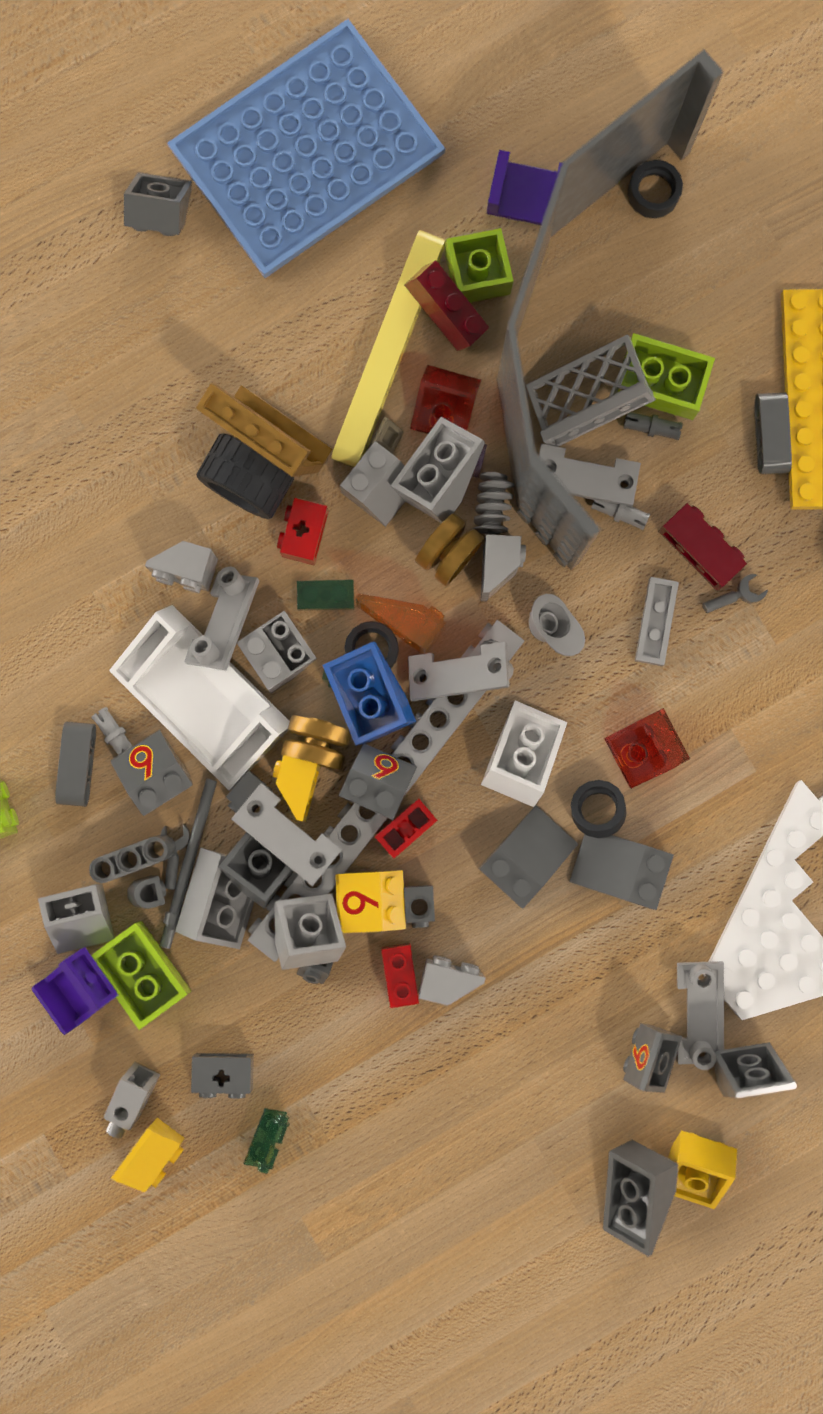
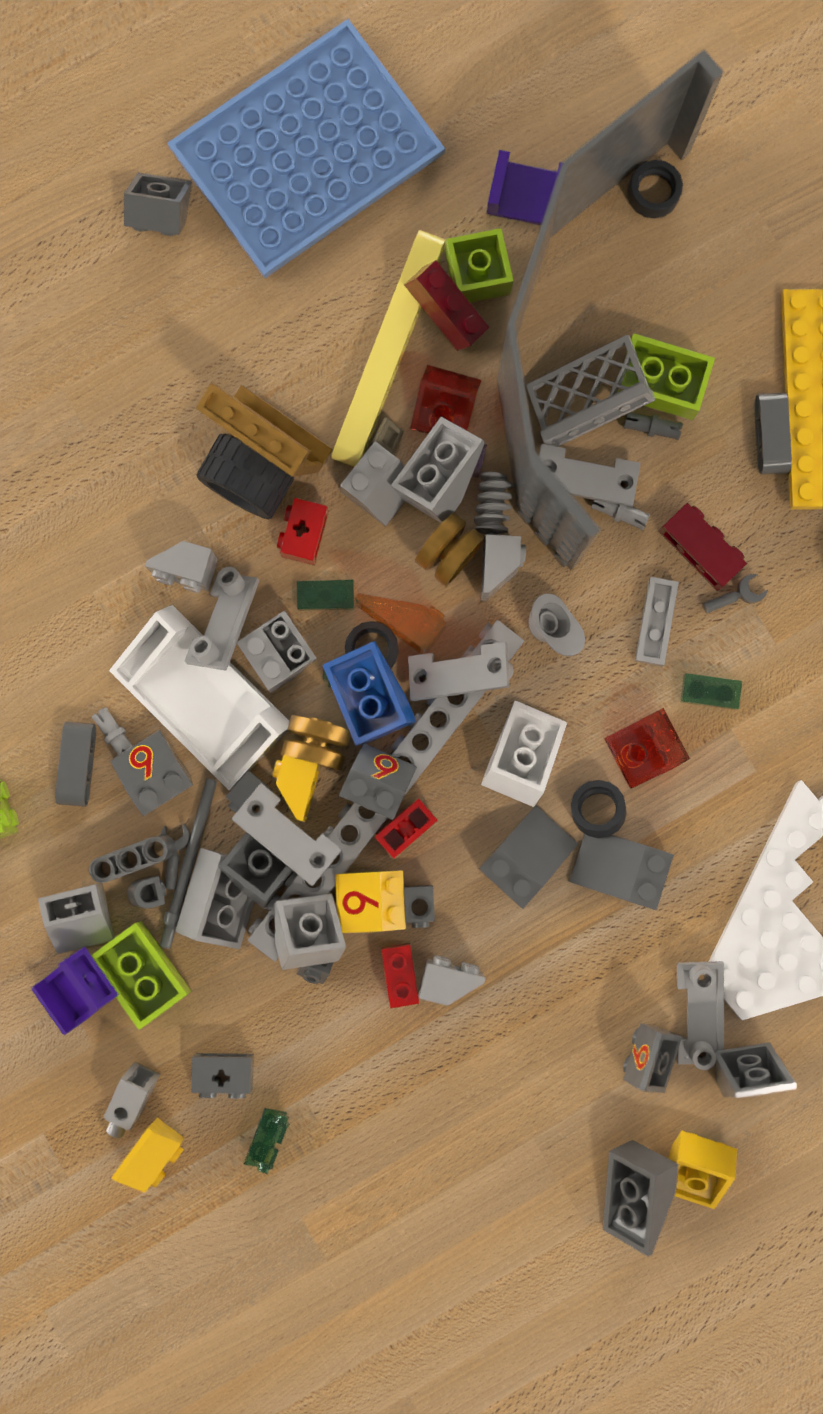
none -> clear green plate [680,673,742,710]

